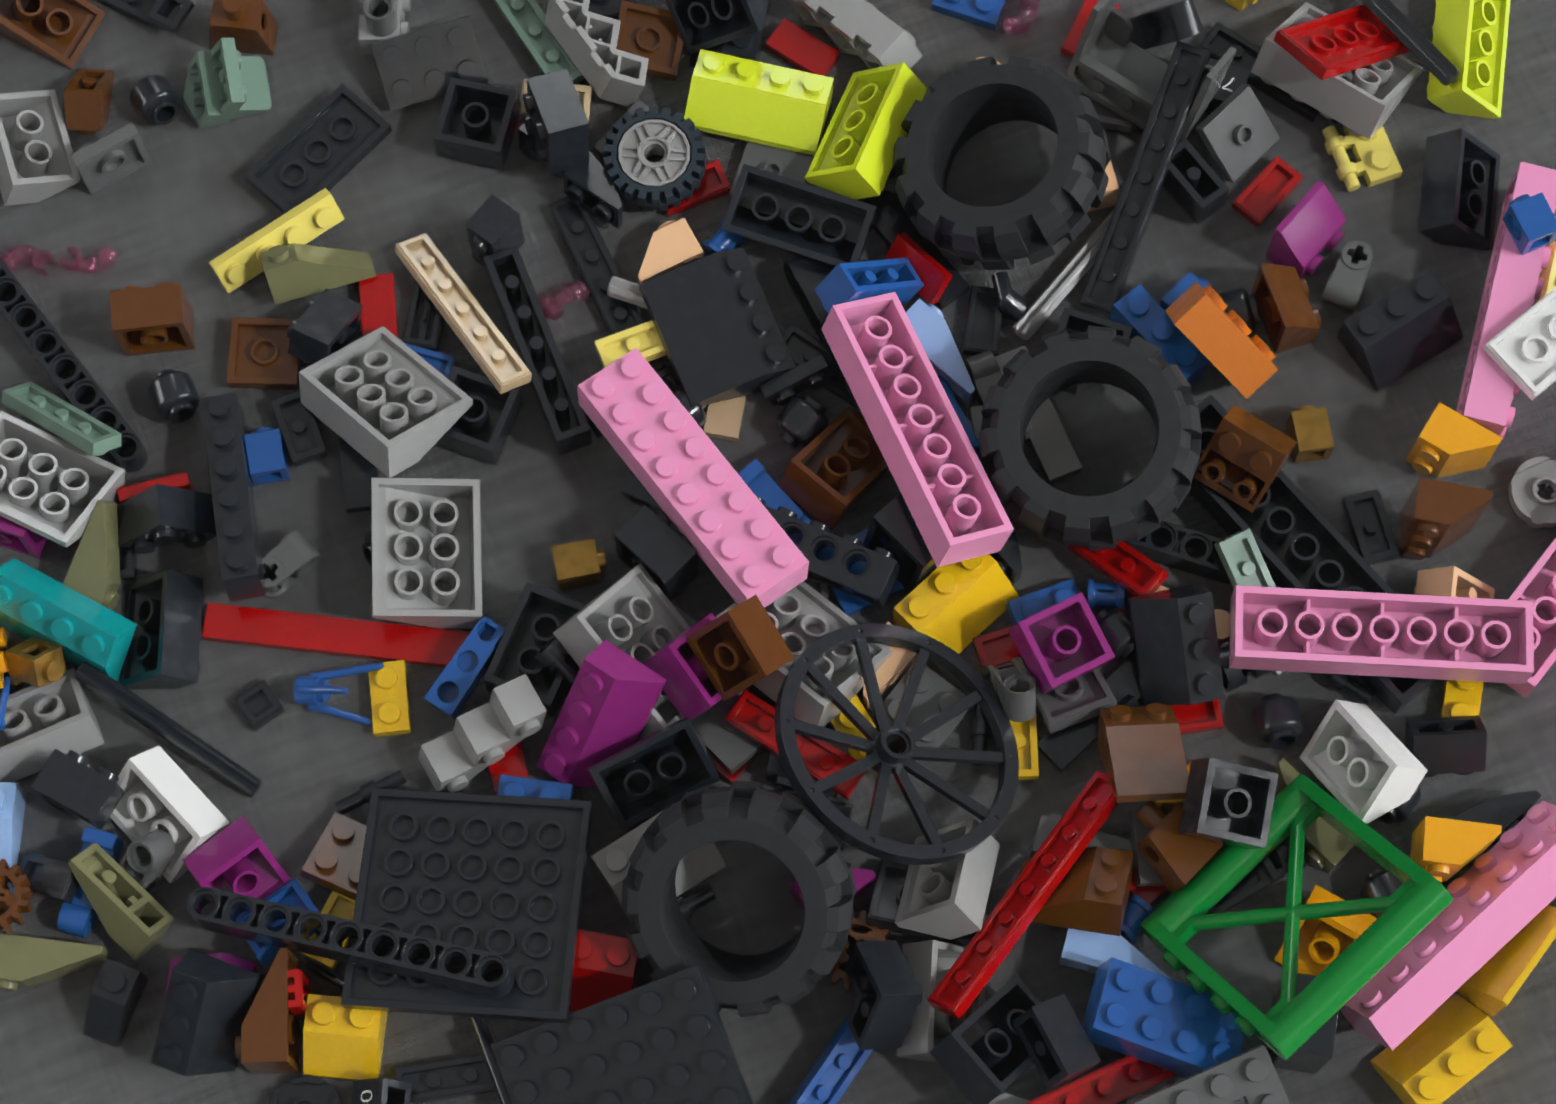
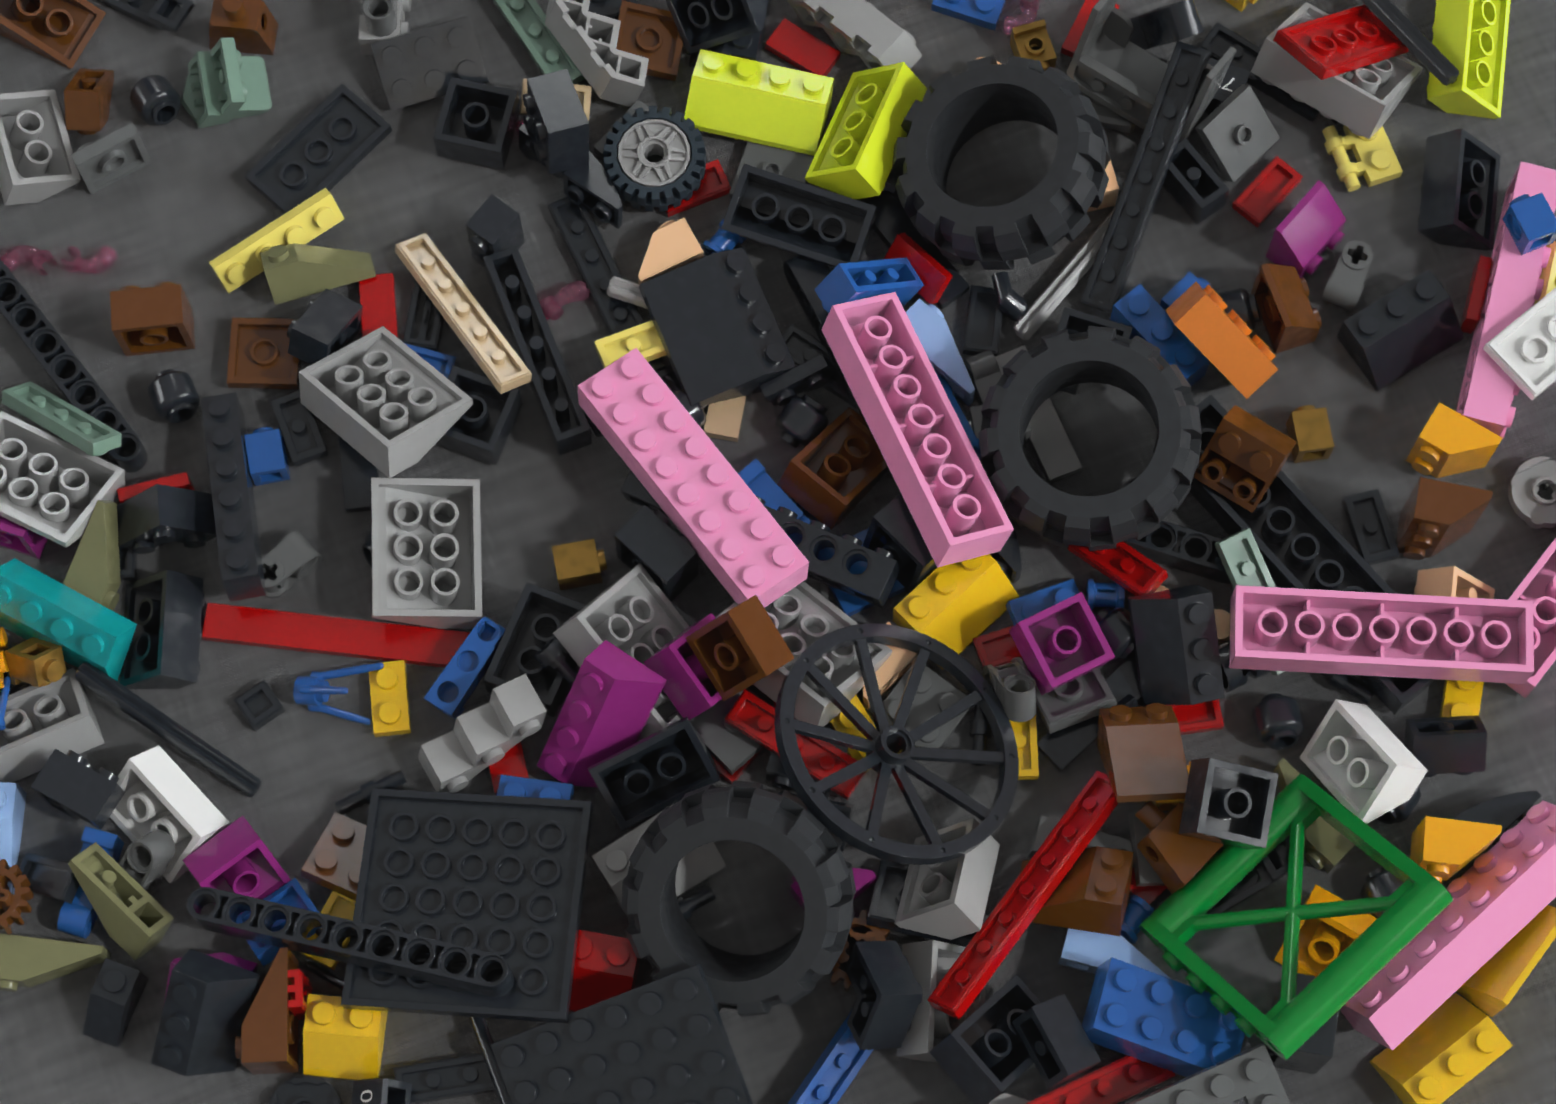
none -> pearl gold brick [1010,19,1057,71]
none -> red tile [1460,255,1493,334]

